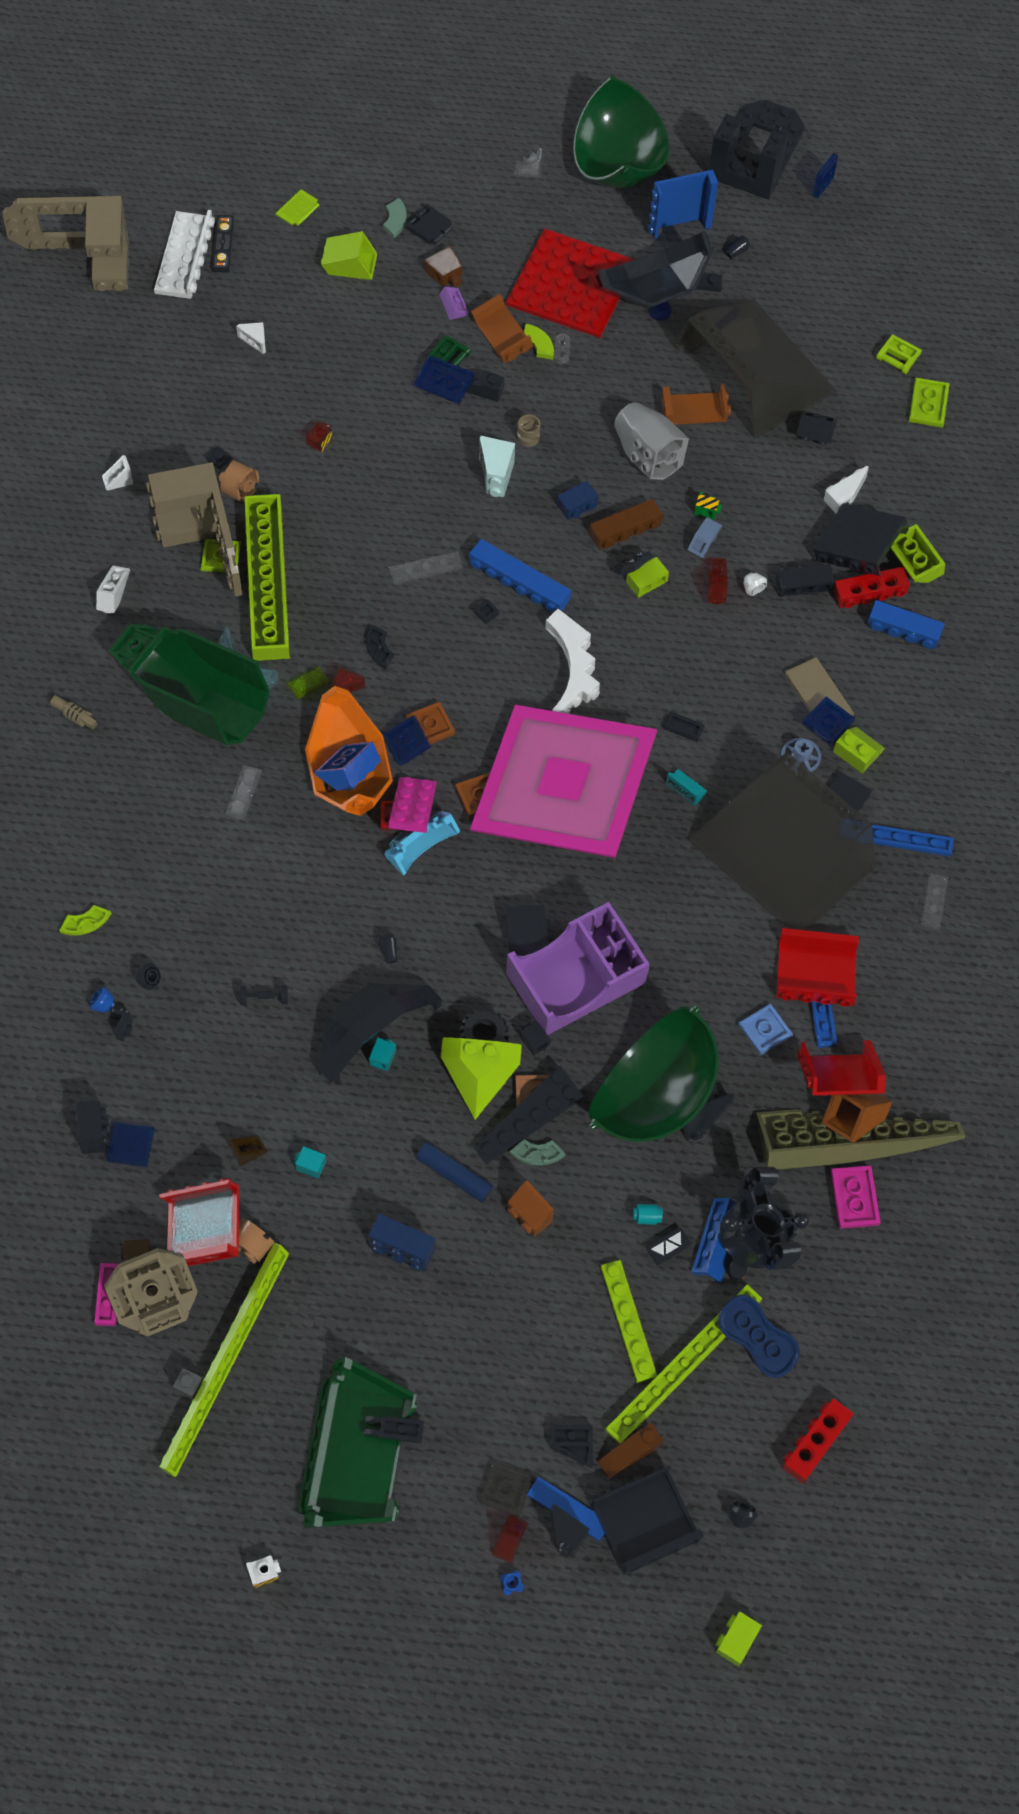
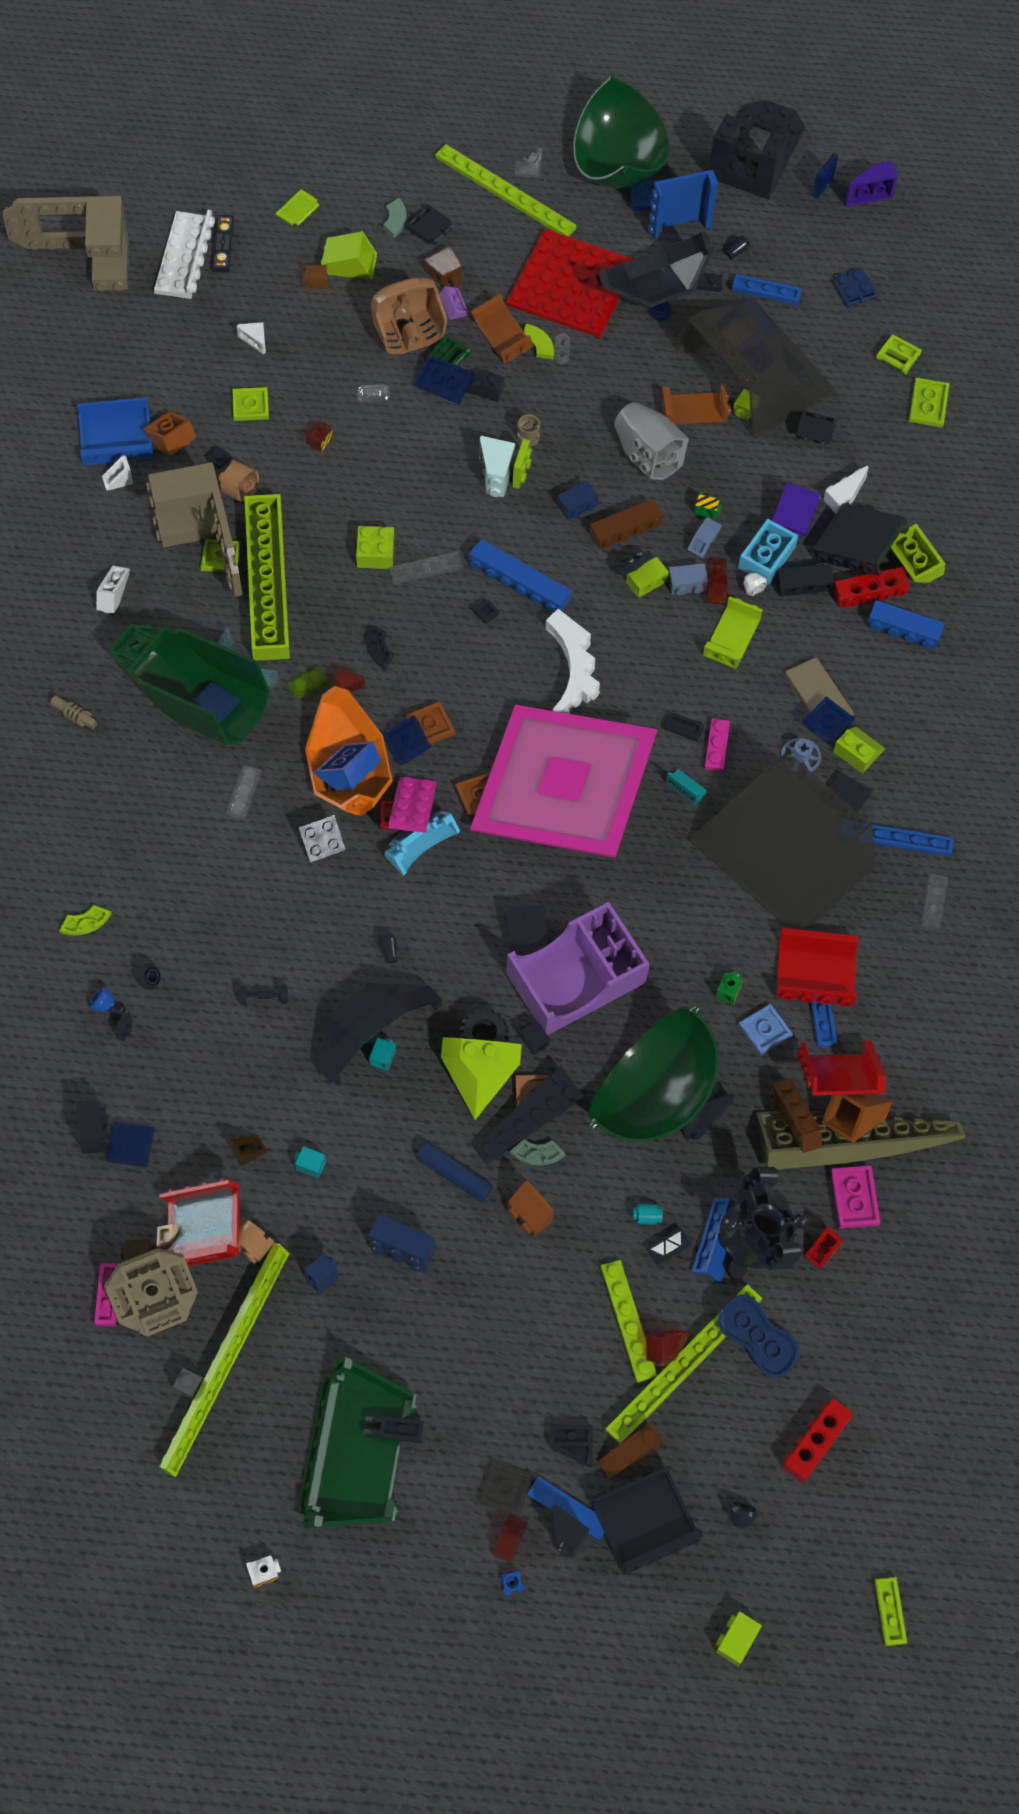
none -> blue panel [77,397,154,466]
none -> dark orange slope [143,411,197,456]
none -> tan tile [157,1223,178,1248]
none -> dark blue tile [192,682,240,723]
none -> lime tile [233,387,269,421]
none -> hinge [299,815,346,863]
none -> clear orange brick [303,265,328,290]
none -> dark blue brick [304,1253,339,1296]
none -> lime brick [356,526,394,569]
none -> clear beam [357,384,390,402]
none -> medium nougat piece [371,278,447,354]
none -> lime plate [435,144,577,237]
none -> lime plate [513,439,532,489]
none -> blue tile [630,180,662,210]
none -> clear red slope [646,1328,689,1366]
none -> sand blue brick [668,563,708,595]
none -> lime panel [703,596,763,669]
none -> dark pink plate [705,718,730,772]
none -> green brick [715,972,743,1005]
none -> blue plate [732,274,802,305]
none -> lime brick [733,389,759,420]
none -> medium azure brick [738,519,798,585]
none -> dark purple slope [772,483,821,538]
none -> reddish brown brick [773,1078,822,1153]
none -> red slope [805,1226,844,1269]
none -> dark blue plate [833,268,878,308]
none -> dark purple slope [845,161,898,207]
none -> lime tile [874,1577,907,1646]

